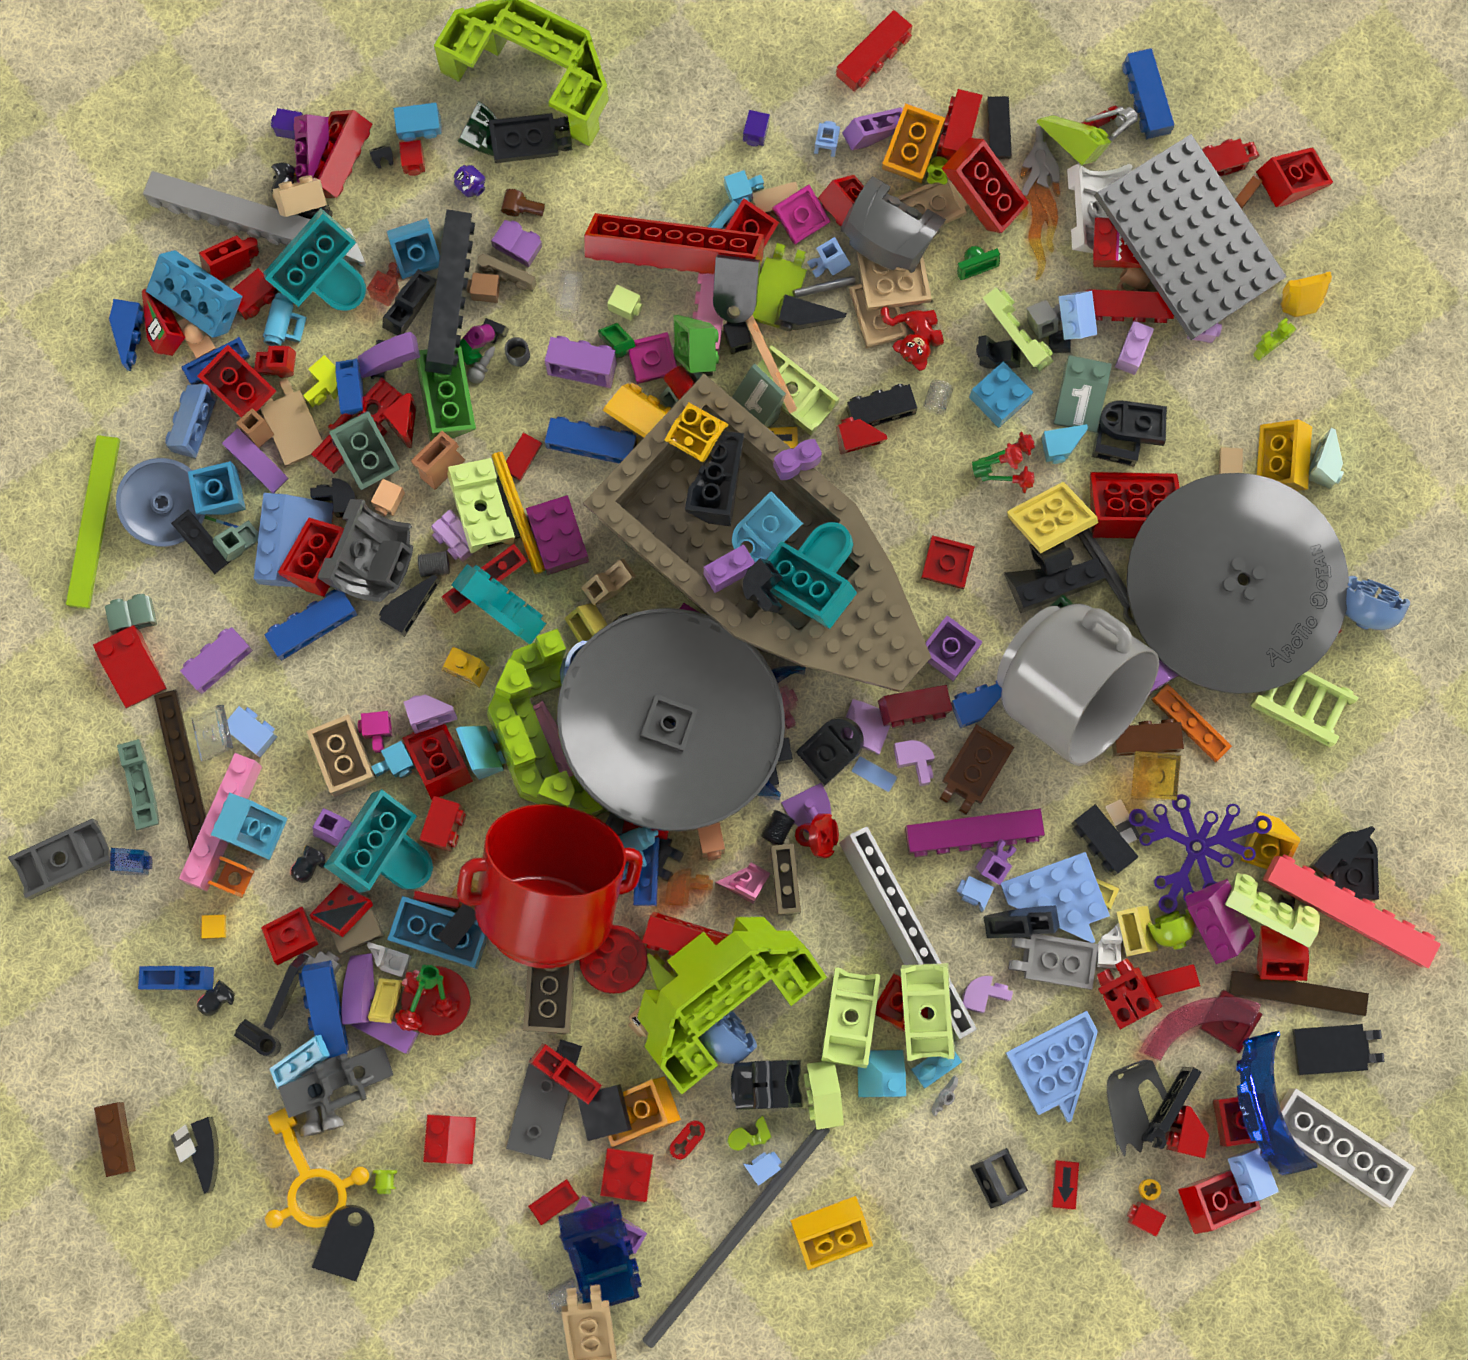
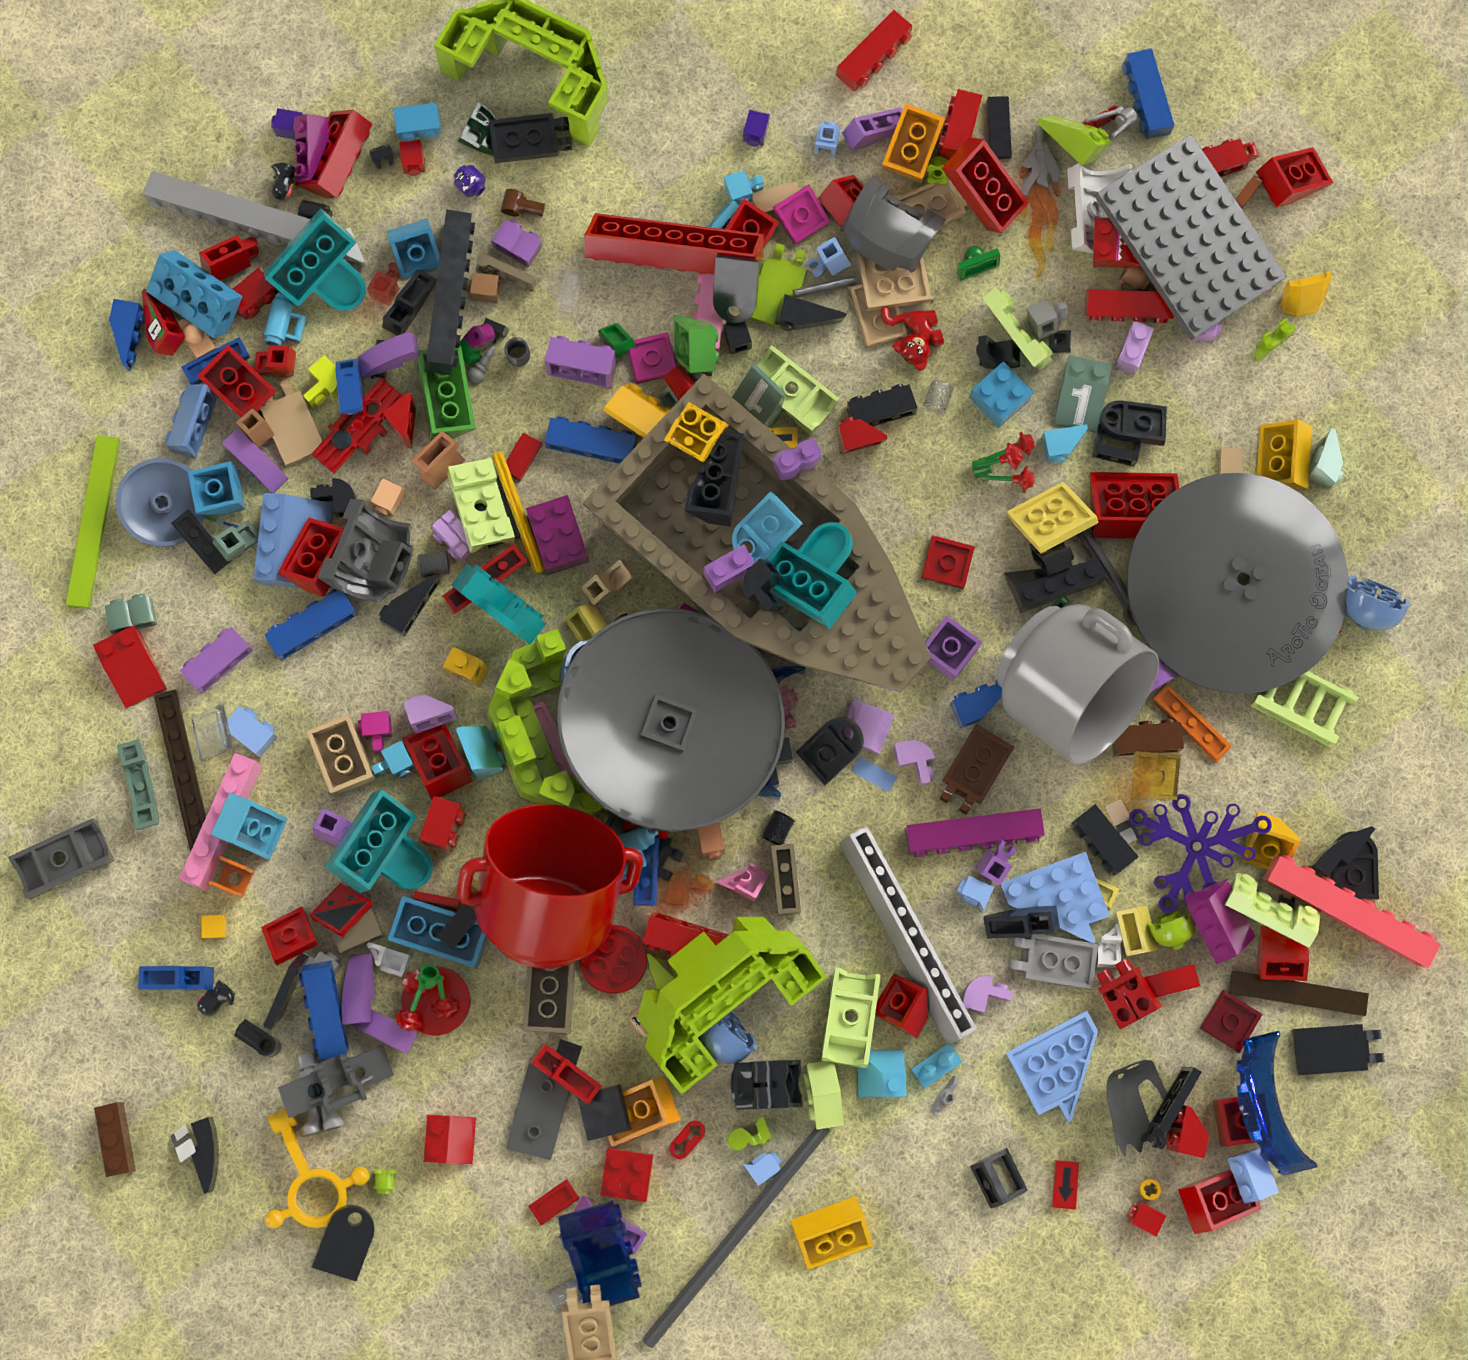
clear blue slope [110,848,153,875] -> none
medium azure tile [269,1035,330,1089] -> none
tan brick [272,175,327,217] -> none
black animal [290,845,326,883] -> none
sand green slope [329,411,400,490] -> none
light yellow tile [368,978,403,1023] -> none
yellowish green brick [607,285,643,321] -> none
light nougat tile [746,315,797,413] -> none
medium lavender shield [781,783,831,833] -> none
red tile [795,813,839,858] -> none
dark red brick [878,685,953,728] -> none
yellowish green piece [901,963,955,1061] -> none
light blue brick [1059,291,1097,340] -> none
clear pink tile [1139,997,1261,1061] -> none
white brick [1269,1089,1415,1208] -> none

